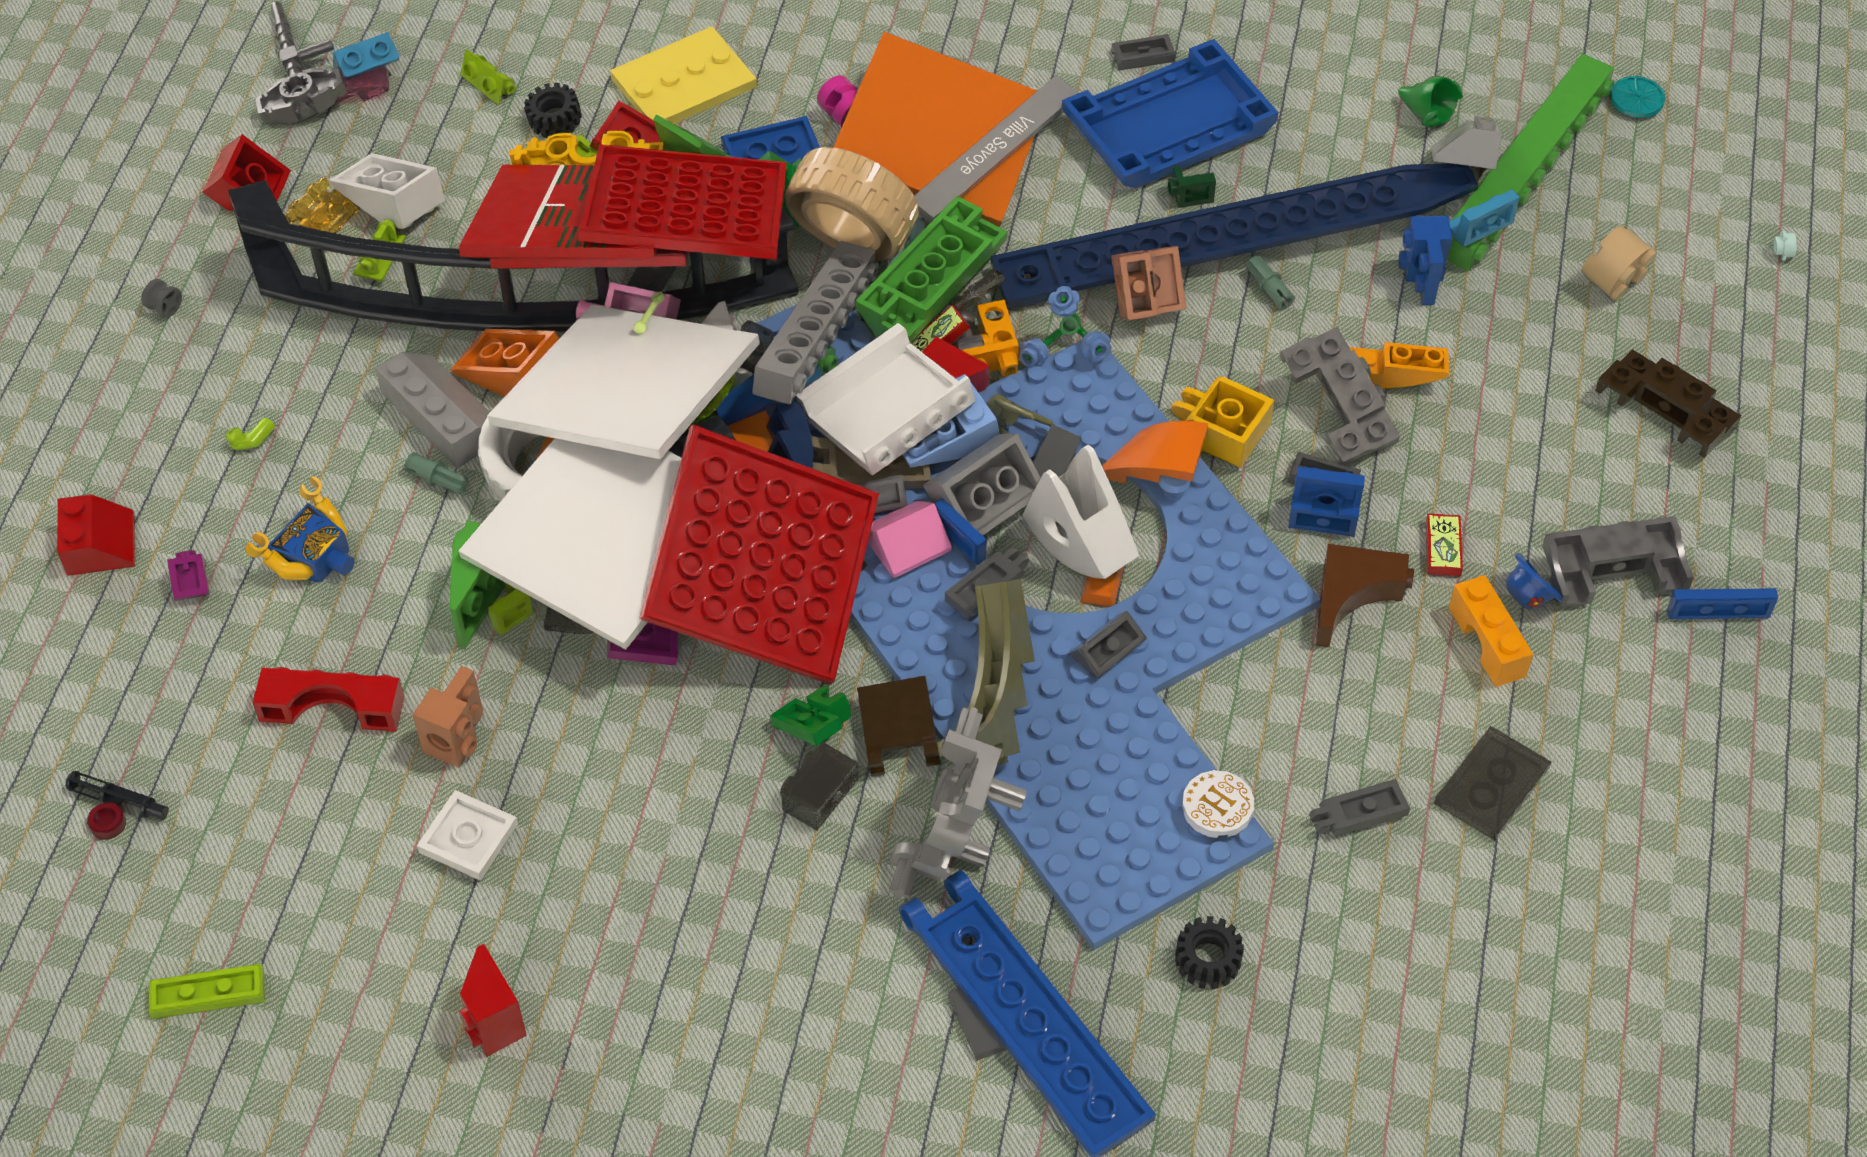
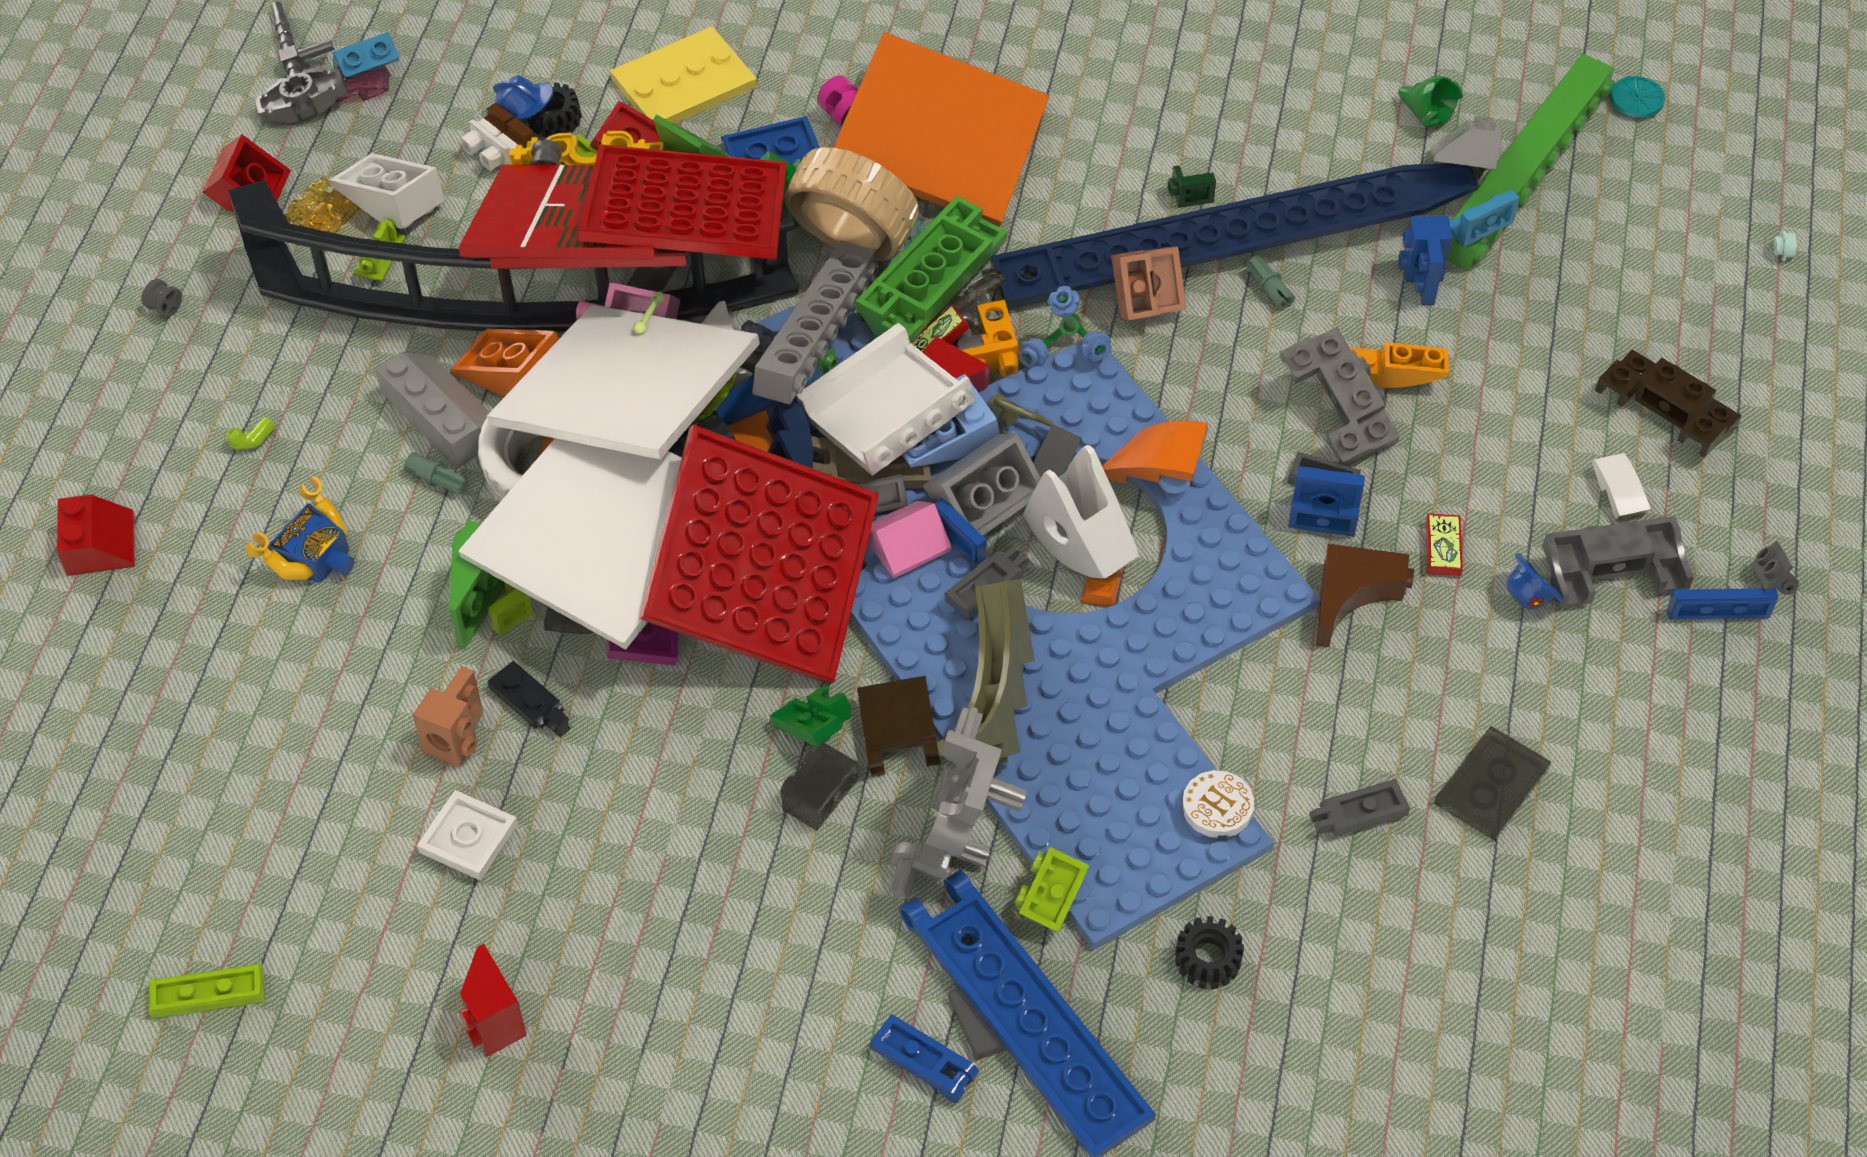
black piece [65,771,169,820] -> none
dark red tile [87,802,126,840] -> none
magenta bracket [167,550,210,601] -> none
red arch [252,667,405,732] -> none
lime hinge [460,49,516,105] -> none
light grey tile [914,76,1079,223] -> none
blue slope [1062,39,1279,188] -> none
dark grey slope [1069,611,1147,678] -> none
dark grey tile [1111,34,1176,71] -> none
yellow hinge [1170,376,1275,468] -> none
light orange arch [1449,575,1533,687] -> none
tan brick [1582,225,1657,301] -> none
none -> white hips [461,102,534,171]
none -> black hinge [487,660,571,738]
none -> blue piece [493,75,553,120]
none -> dark grey wheel [530,140,562,165]
none -> blue plate [870,1014,979,1103]
none -> lime bracket [1014,847,1090,933]
none -> white slope [1592,453,1650,520]
none -> dark grey hinge [1751,541,1799,595]

